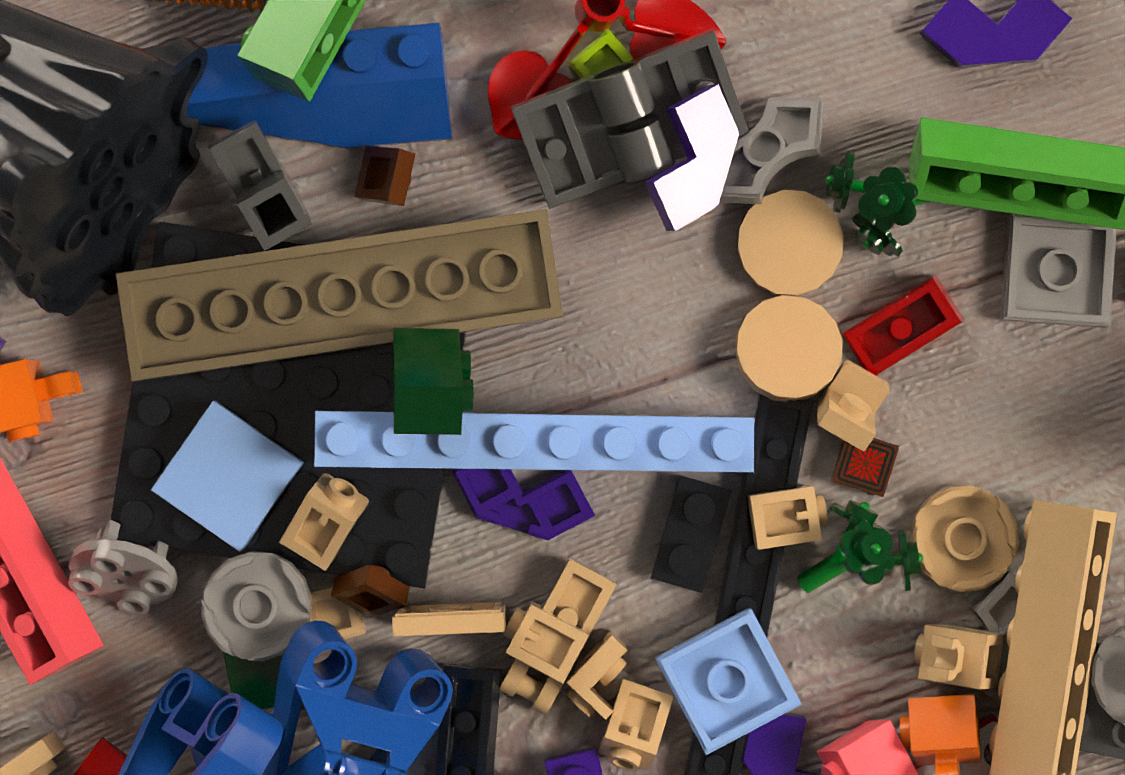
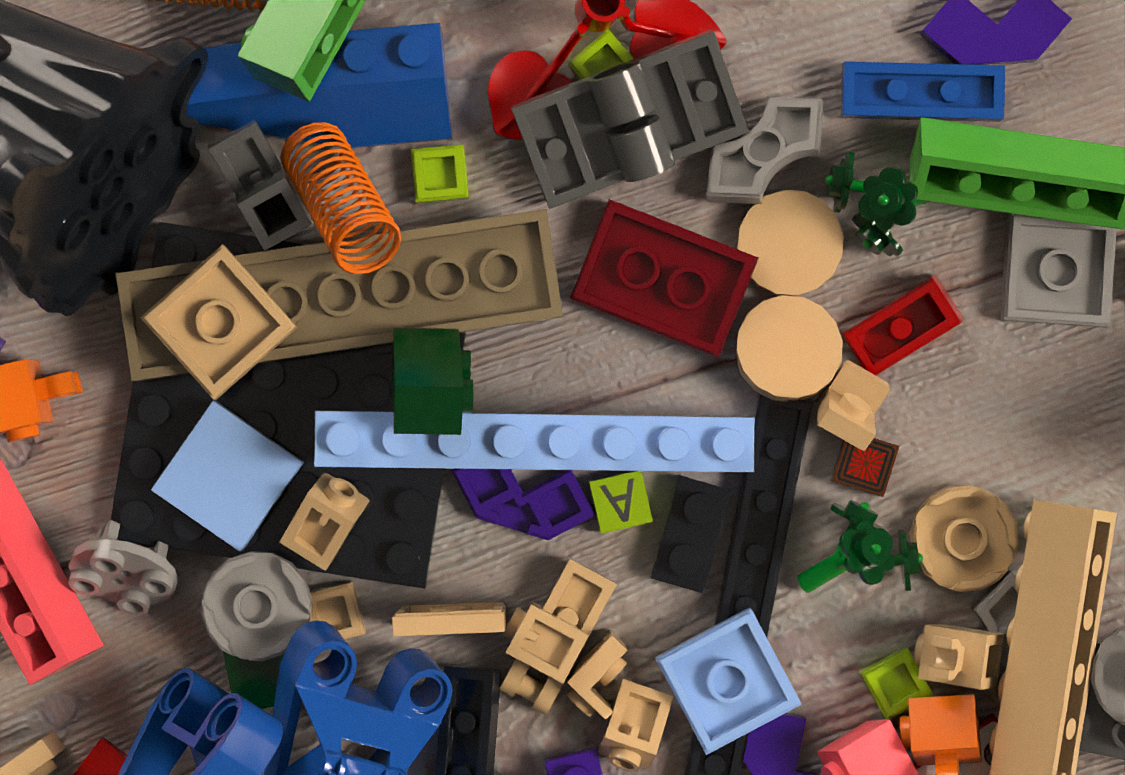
reddish brown plate [331,565,410,618] -> none
reddish brown plate [354,145,415,206] -> none
tile [645,84,739,231] -> none
tan bracket [747,485,828,550] -> none
none -> tan tile [140,244,298,400]
none -> orange piece [280,122,402,274]
none -> lime tile [411,144,469,204]
none -> dark red tile [570,199,759,358]
none -> lime tile [589,471,653,534]
none -> blue plate [841,62,1005,122]
none -> lime tile [859,647,934,720]

